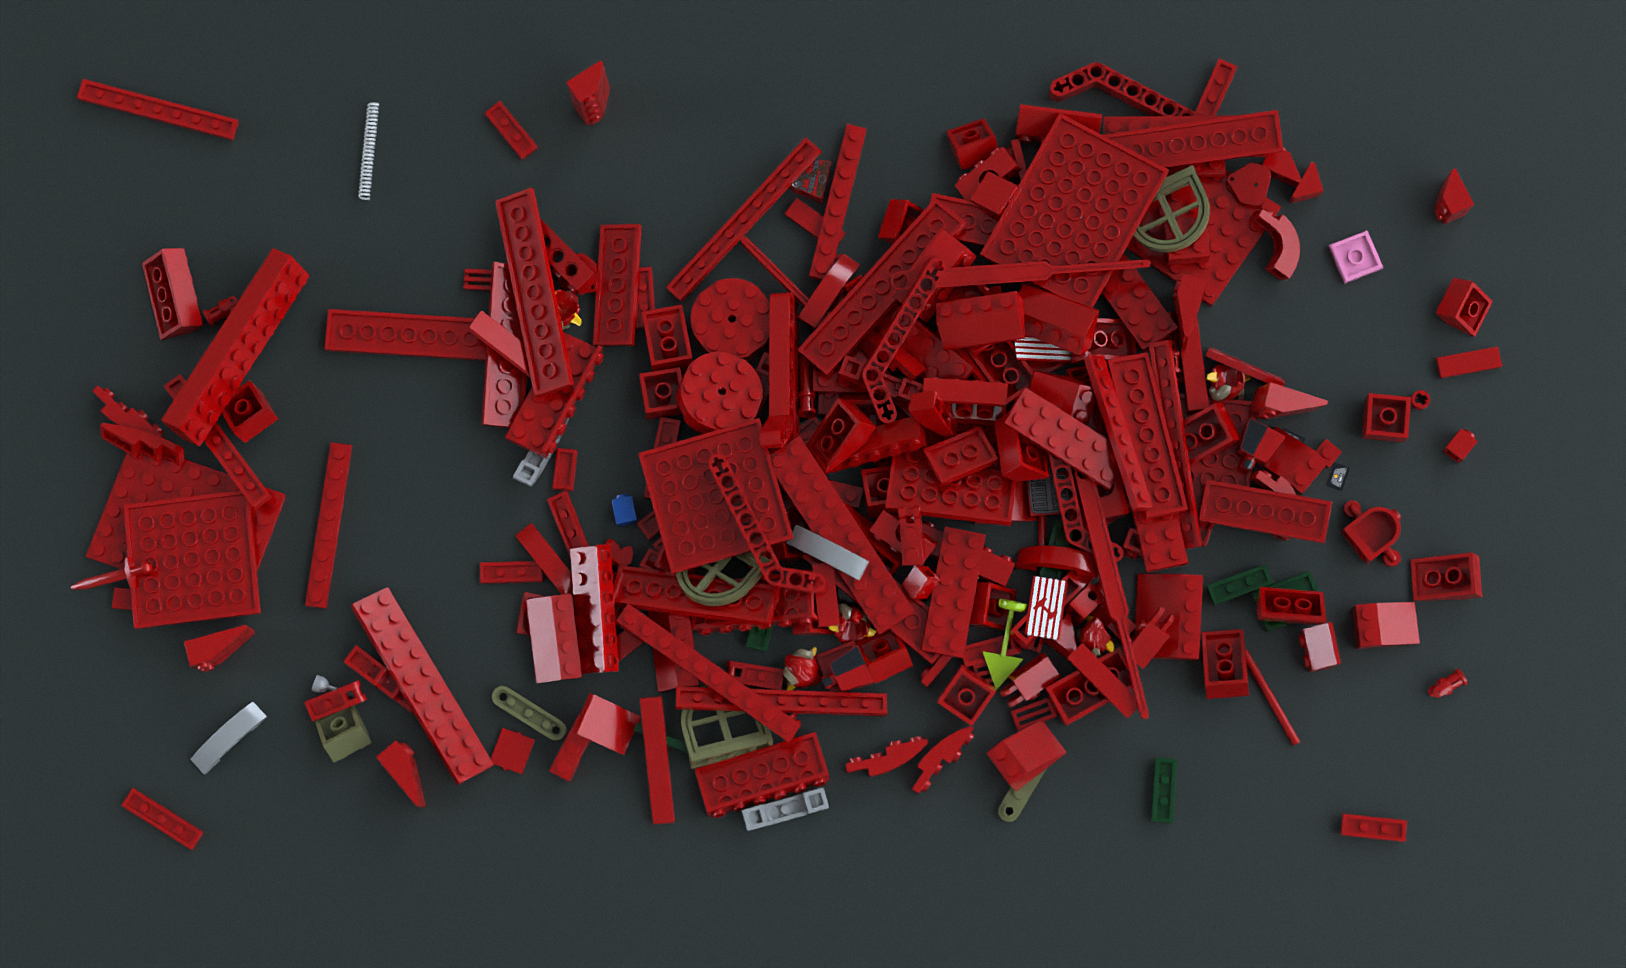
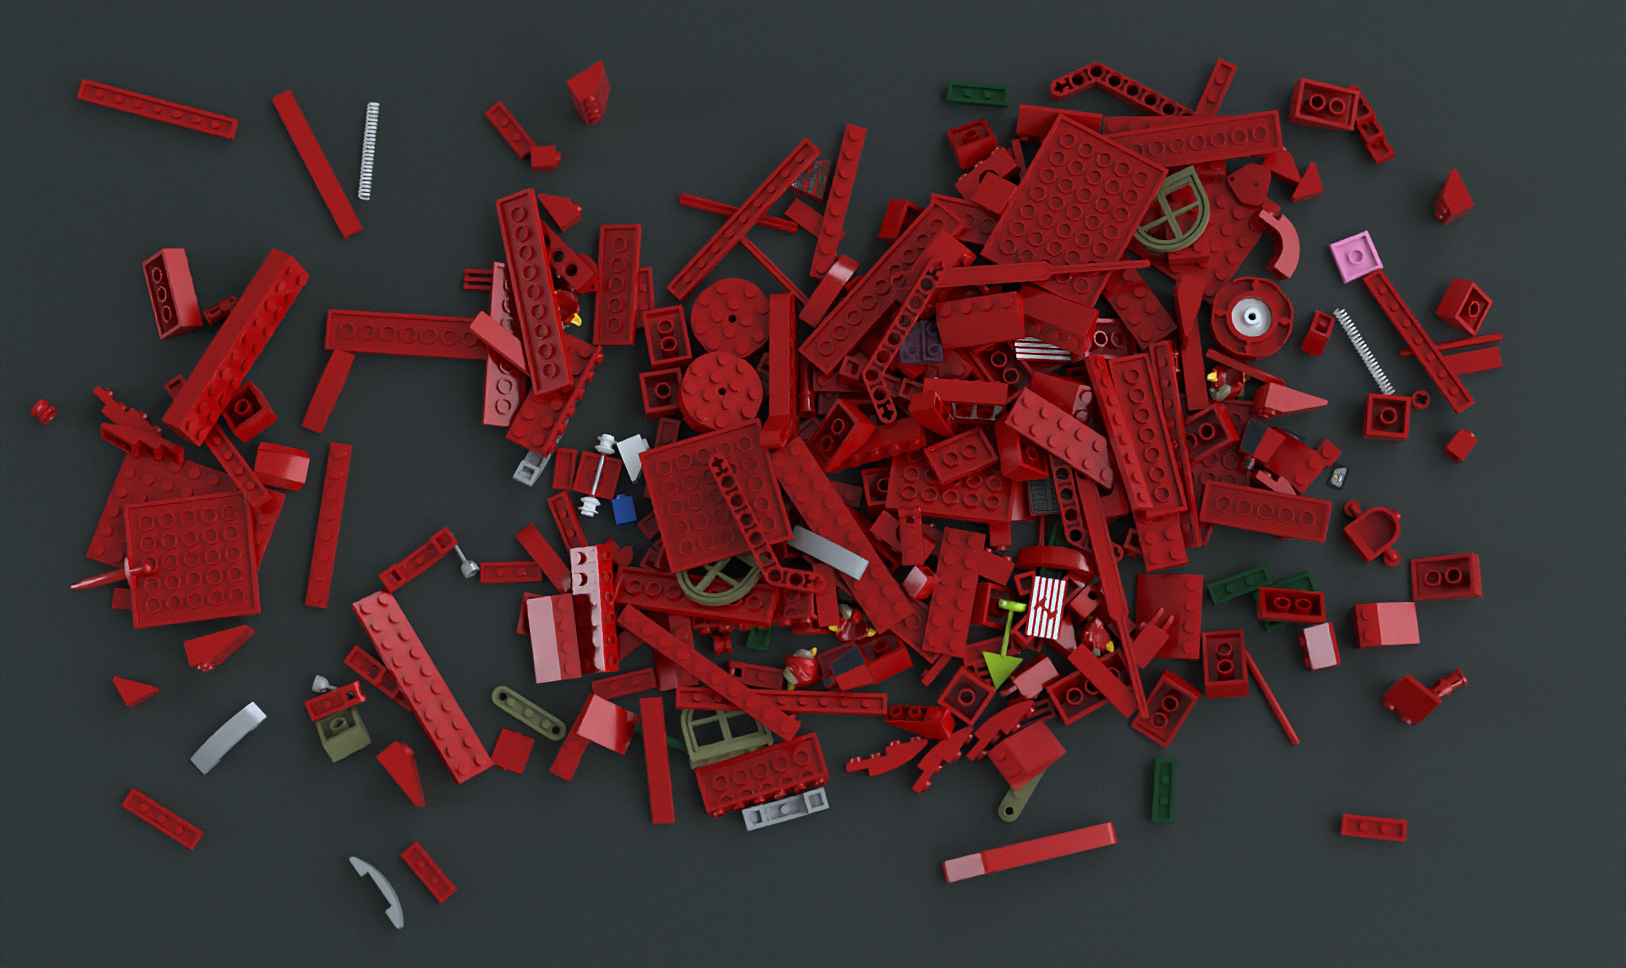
none -> red wheel [30,399,57,425]
none -> red slope [113,676,159,707]
none -> red slope [253,442,310,491]
none -> red tile [272,89,363,239]
none -> red slope [302,347,355,434]
none -> light grey slope [349,857,404,929]
none -> red slope [379,527,459,593]
none -> red tile [400,841,458,904]
none -> light grey hinge [452,534,480,578]
none -> red brick [530,145,561,172]
none -> red slope [537,193,583,233]
none -> red plate [572,434,624,517]
none -> red tile [591,667,658,700]
none -> white slope [616,434,650,485]
none -> red axle [679,193,798,234]
none -> red wheel [713,633,732,656]
none -> red slope [885,705,956,740]
none -> clear purple slope [897,320,943,365]
none -> red beam [942,822,1118,883]
none -> dark green plate [947,81,1009,108]
none -> red slope [966,700,1036,762]
none -> red brick [988,523,1011,552]
none -> red brick [1013,570,1036,599]
none -> red slope [1131,669,1203,749]
none -> red piece [1208,276,1294,362]
none -> red slope [1287,78,1360,131]
none -> red slope [1300,310,1336,357]
none -> white piece [1333,308,1395,395]
none -> red slope [1347,84,1395,166]
none -> red plate [1362,268,1475,415]
none -> red slope [1381,674,1442,726]
none -> red piece [1399,333,1503,358]

